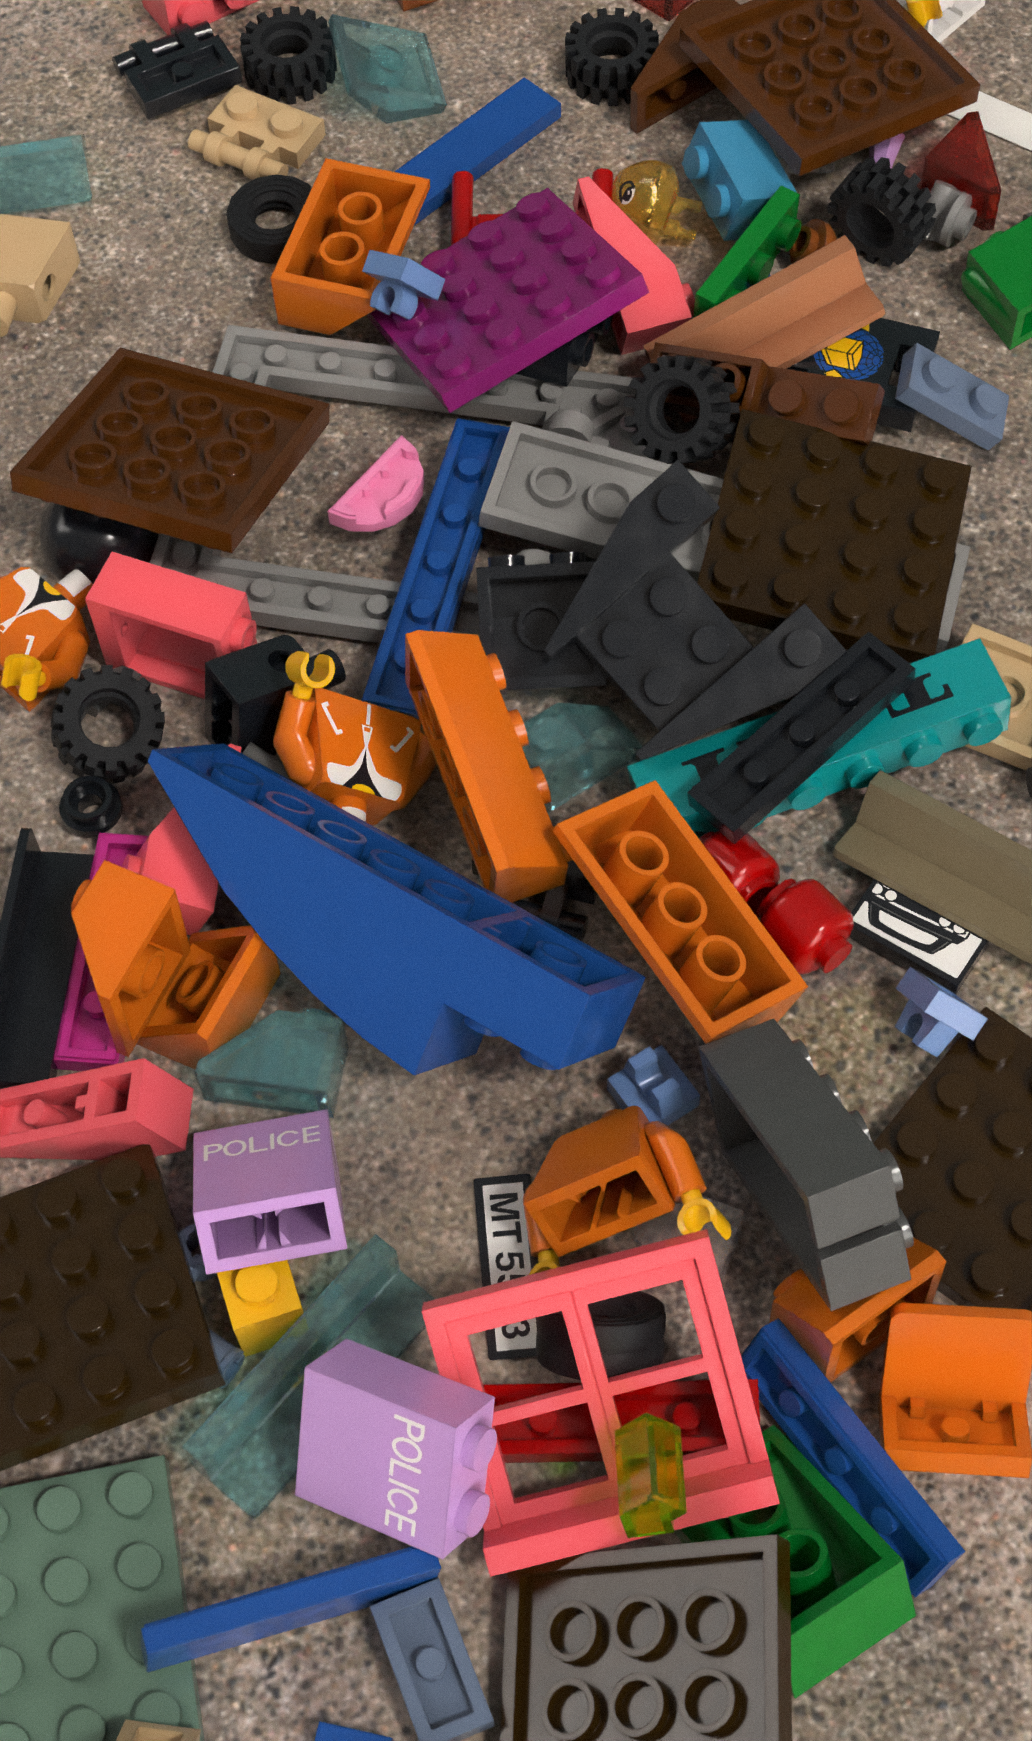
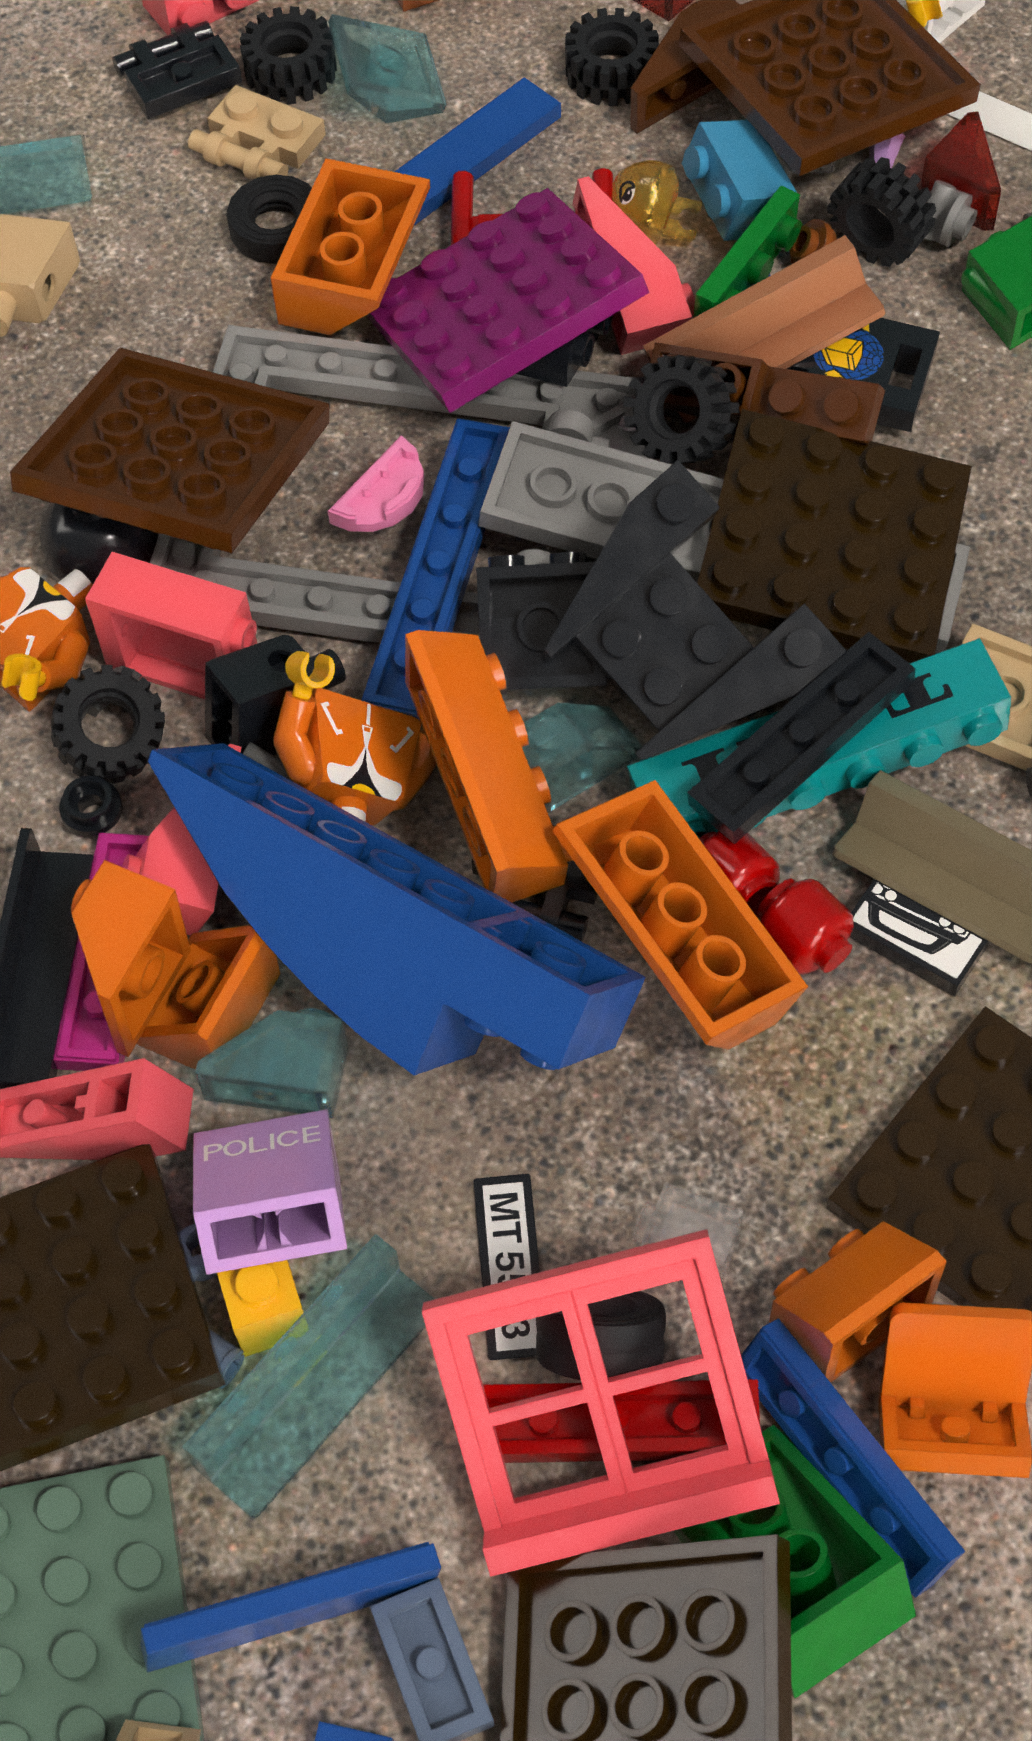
lavender brick [295,1338,497,1559] -> none
medium blue tile [362,250,446,320] -> none
orange torso [523,1106,732,1275] -> none
medium blue tile [607,1045,700,1126] -> none
clear neon green piece [614,1412,687,1538] -> none
dark grey piece [698,1019,914,1311] -> none
sand blue plate [895,343,1009,450] -> none
medium blue tile [895,967,988,1057] -> none

